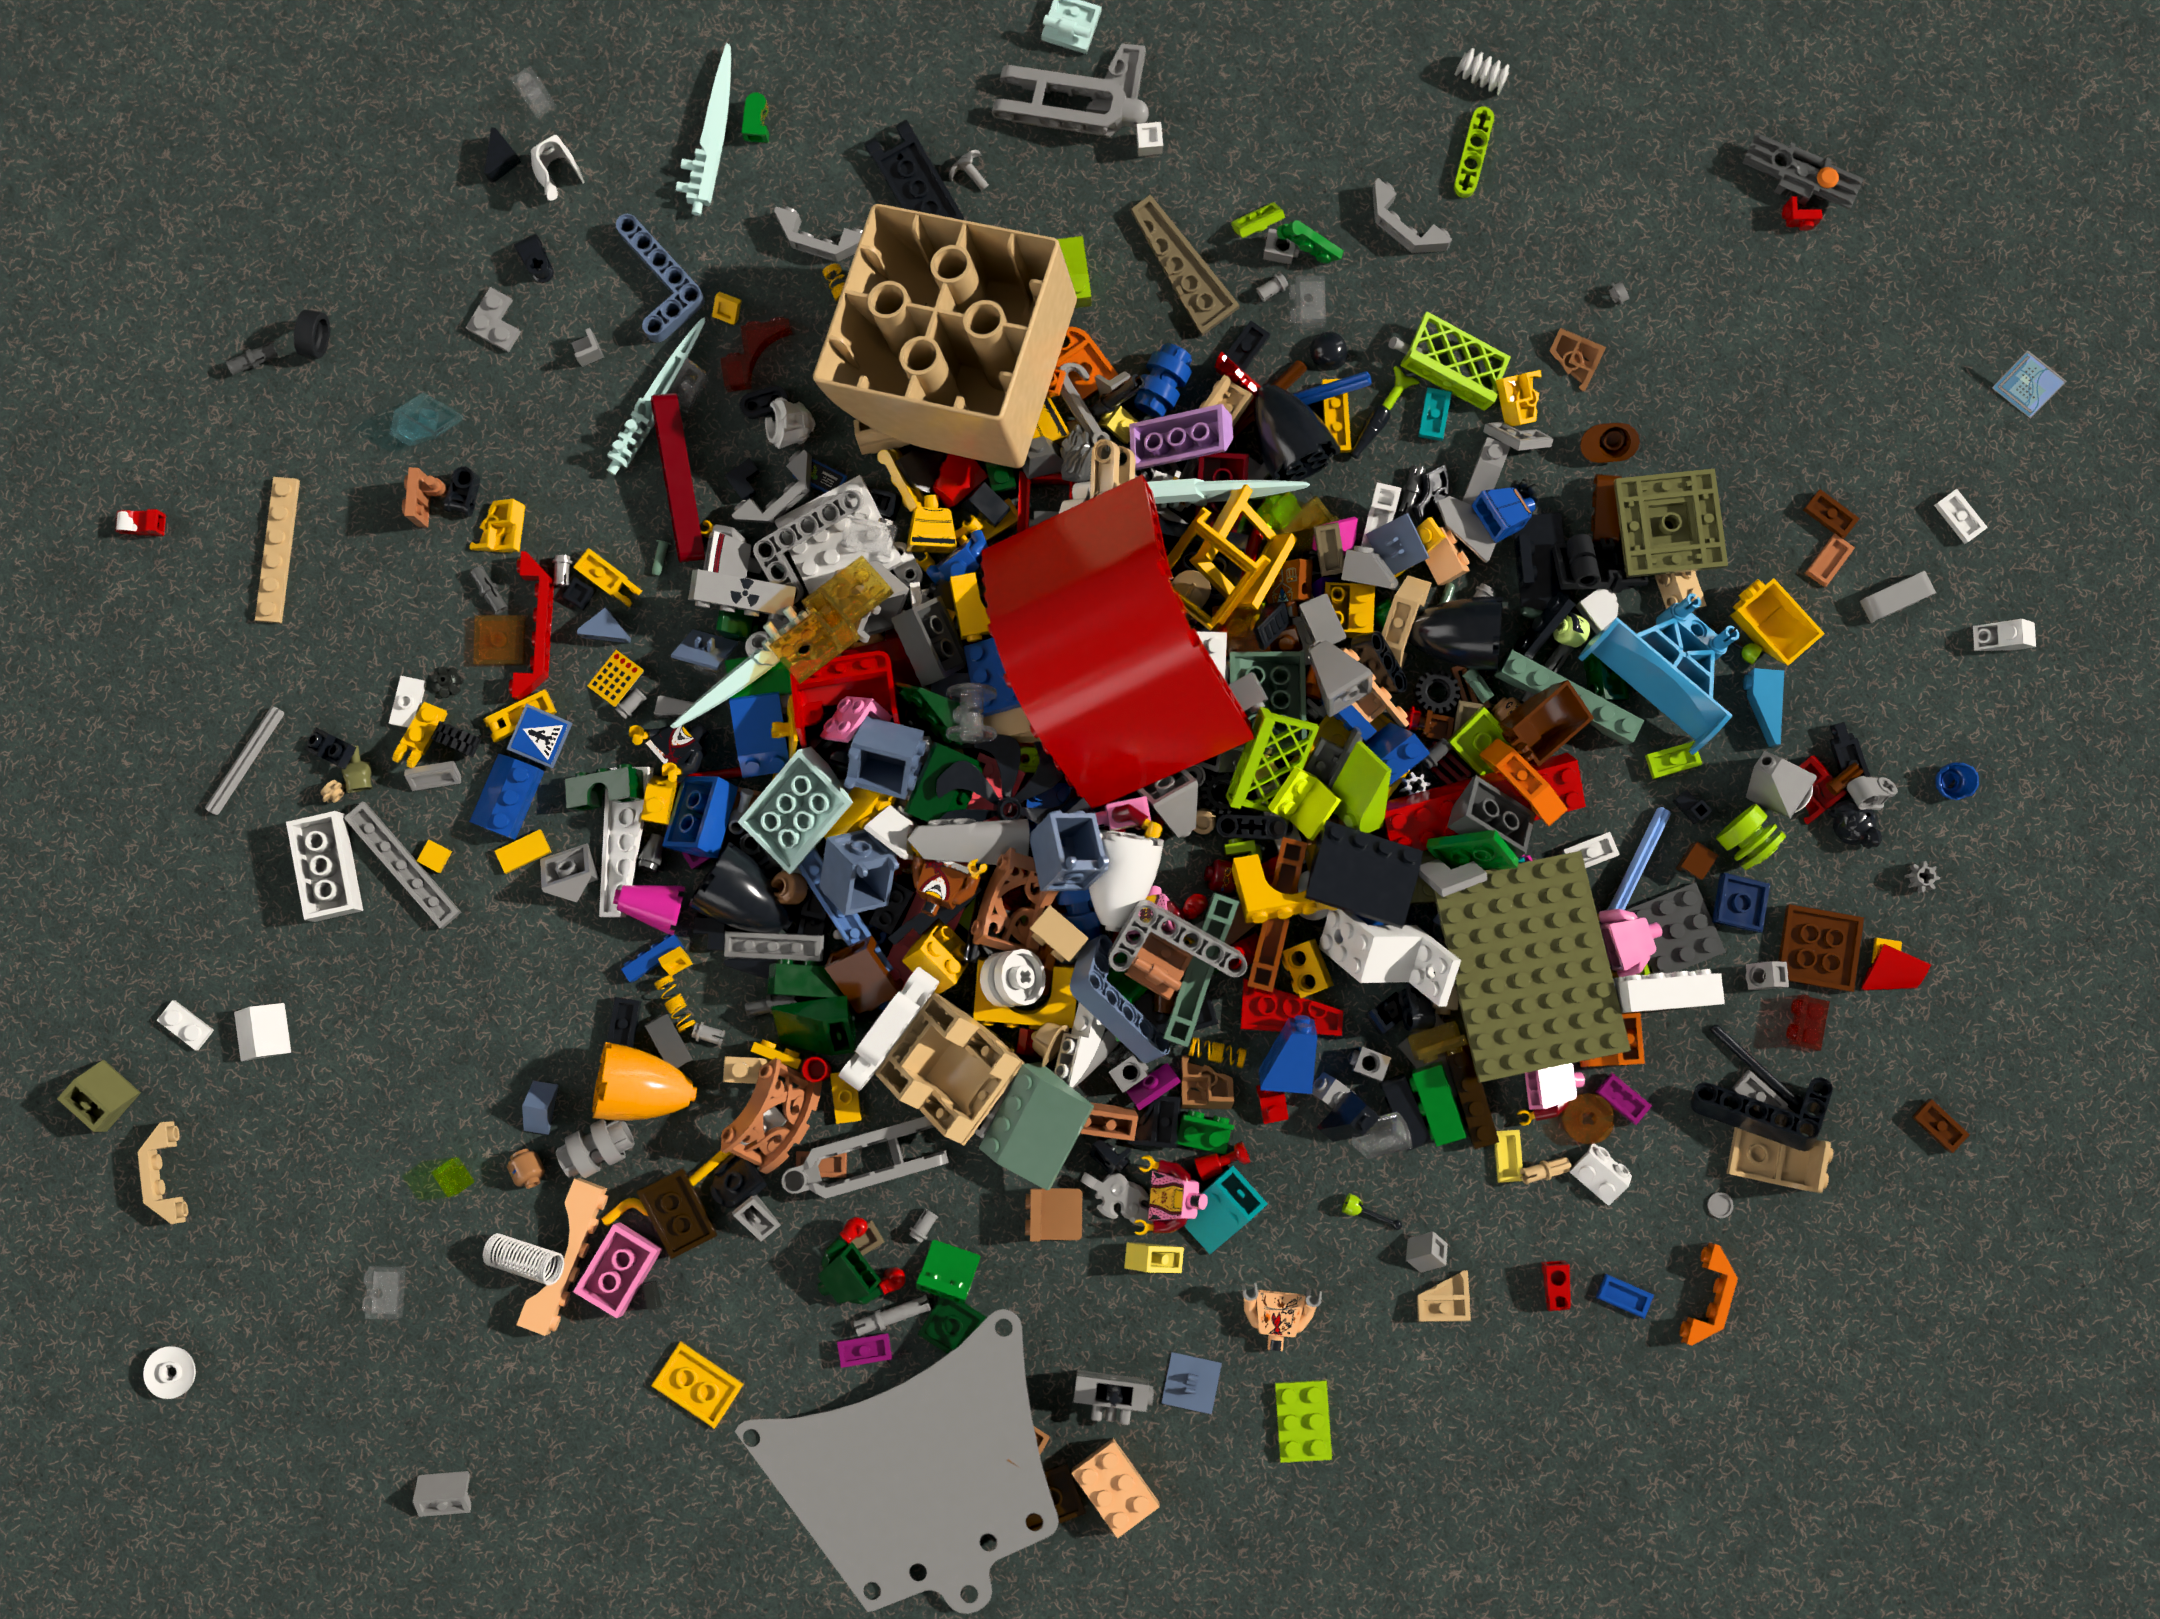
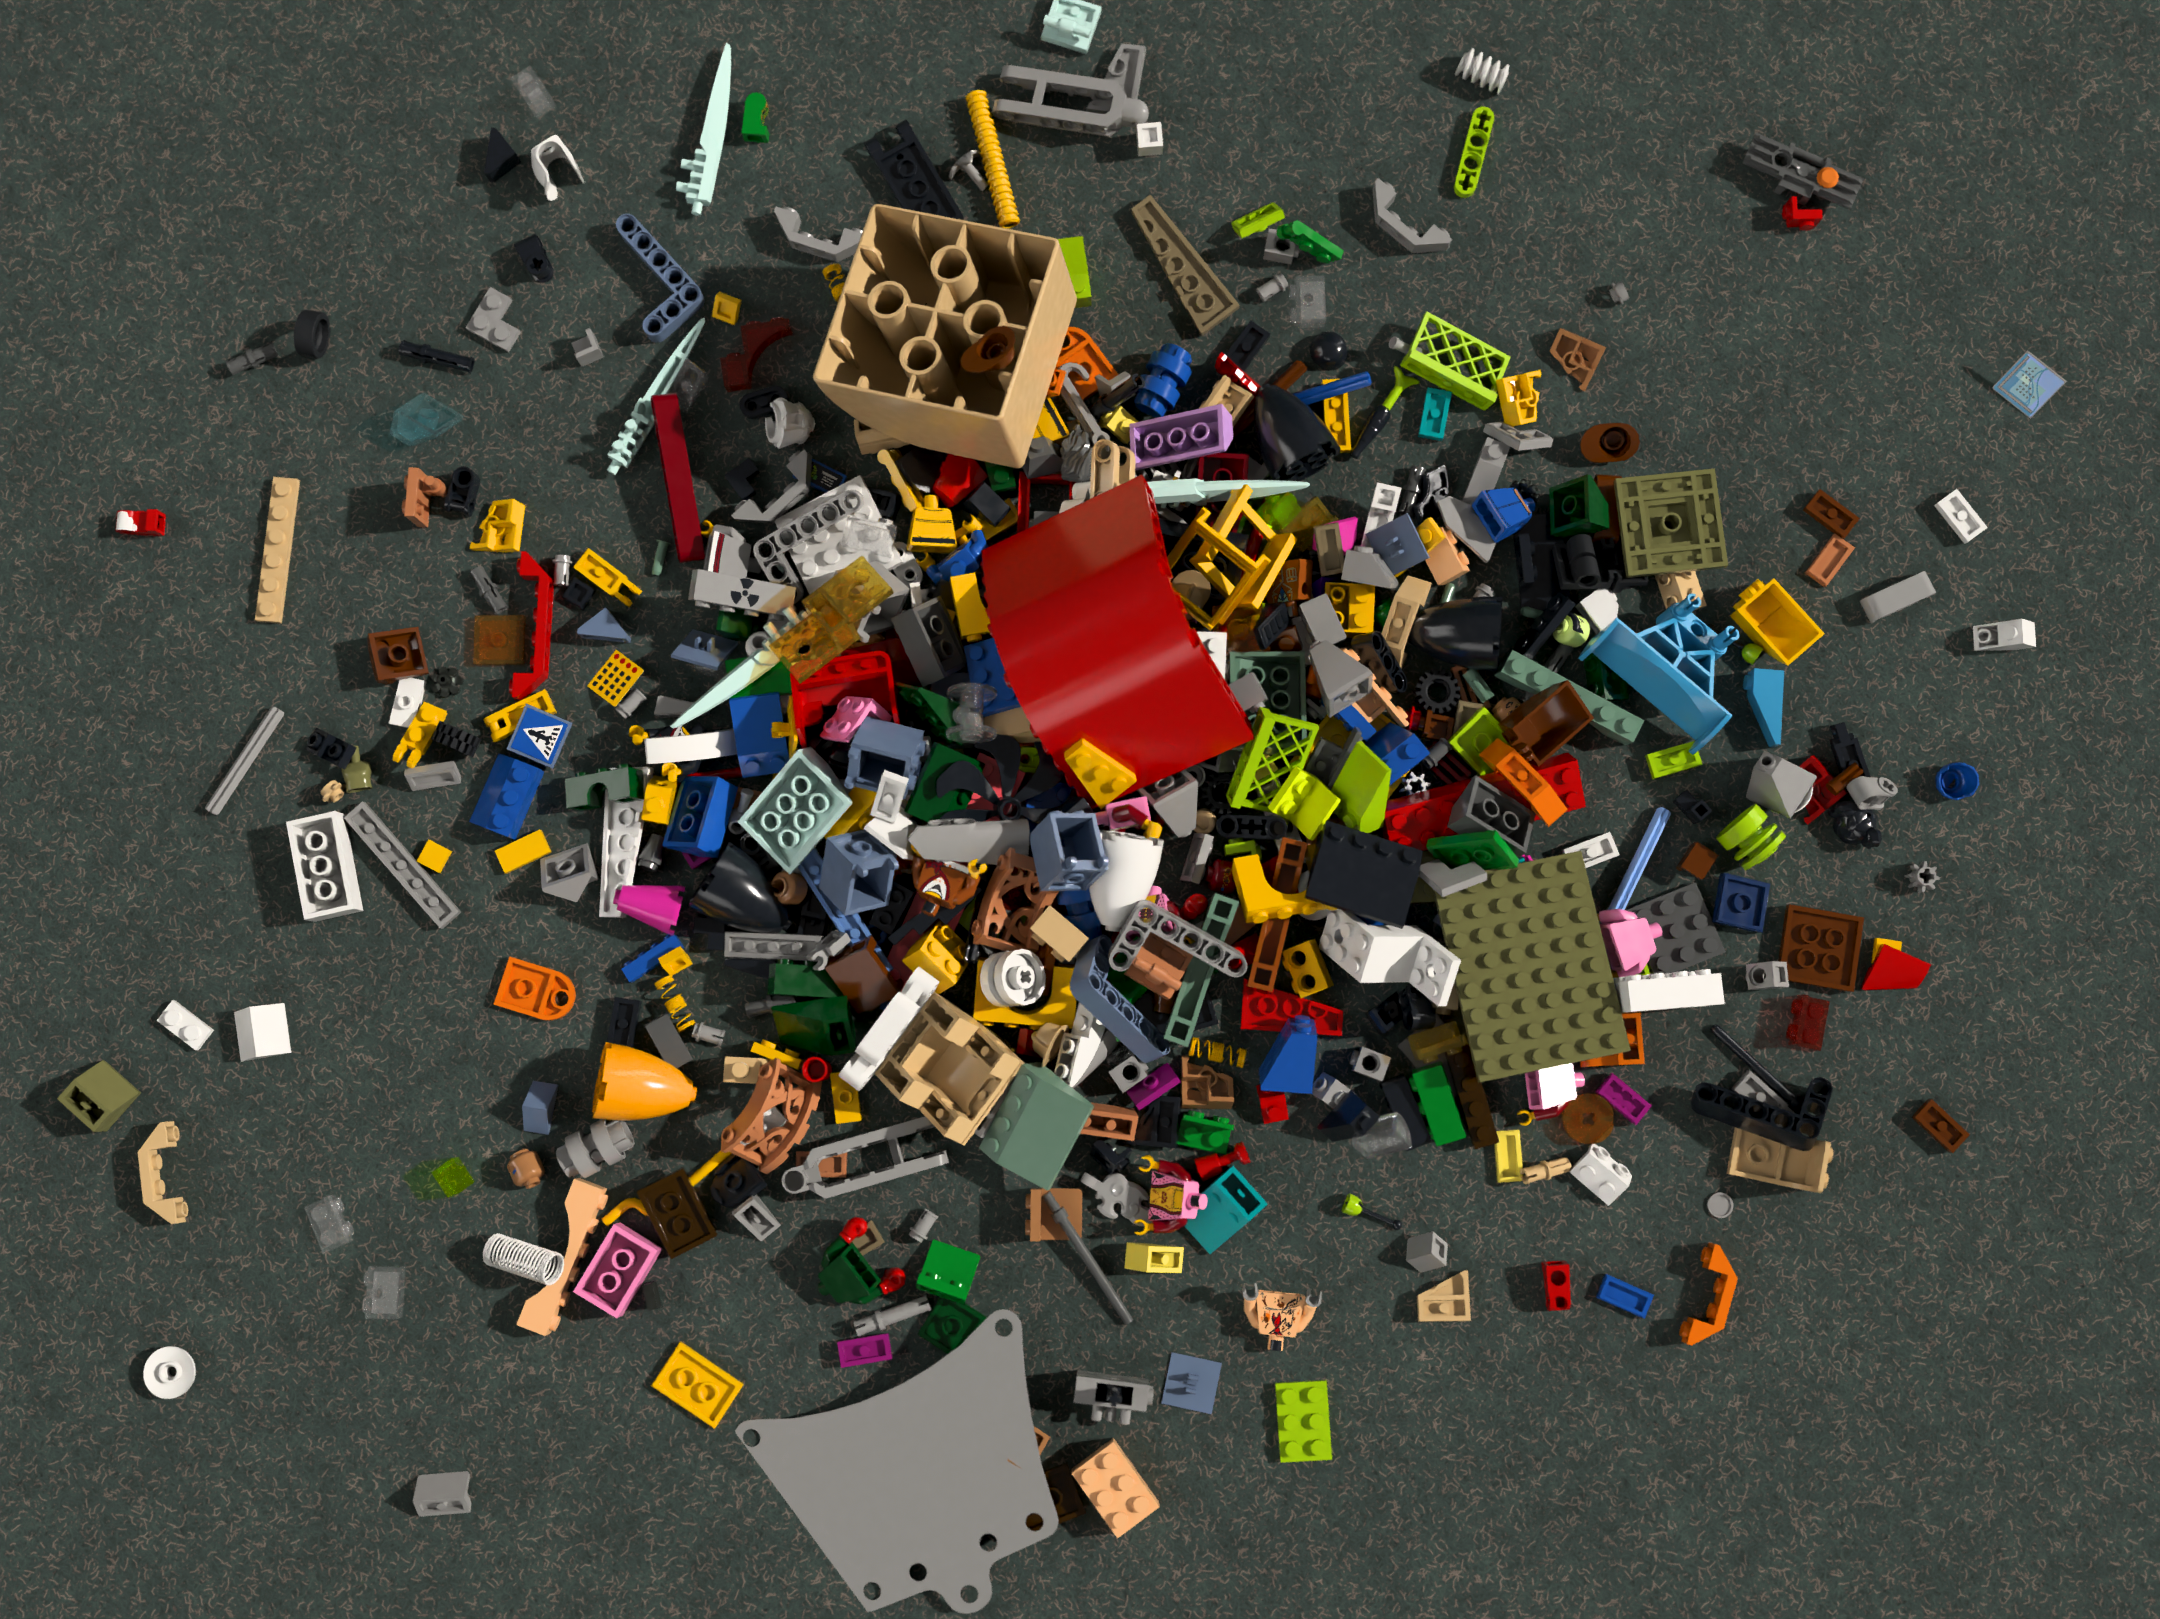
none -> clear bracket [304,1194,354,1254]
none -> reddish brown slope [367,627,429,685]
none -> black pin [399,340,475,373]
none -> orange tile [493,956,576,1020]
none -> white slope [644,729,737,764]
none -> light grey plate [806,931,851,971]
none -> white plate [870,770,909,823]
none -> reddish brown piece [961,326,1016,373]
none -> yellow piece [965,90,1020,229]
none -> dark grey bar [1042,1191,1134,1325]
none -> yellow wing [1064,738,1137,809]
none -> light grey plate [1180,833,1214,884]
none -> dark green slope [1549,474,1609,540]

